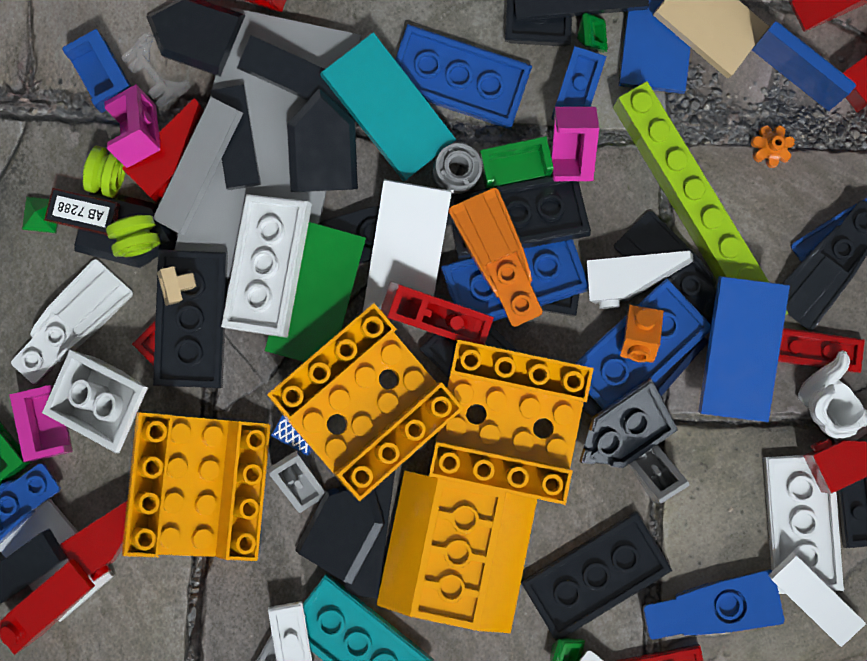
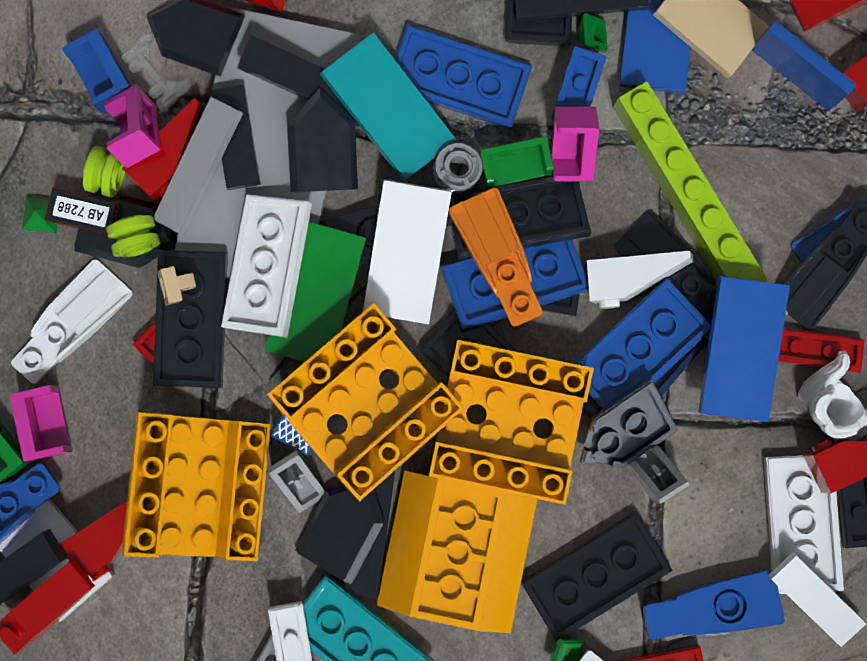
white slope [42,350,147,453] -> none
red slope [381,281,494,345] -> none
orange bracket [620,305,664,363] -> none
orange plant [751,125,795,168] -> none

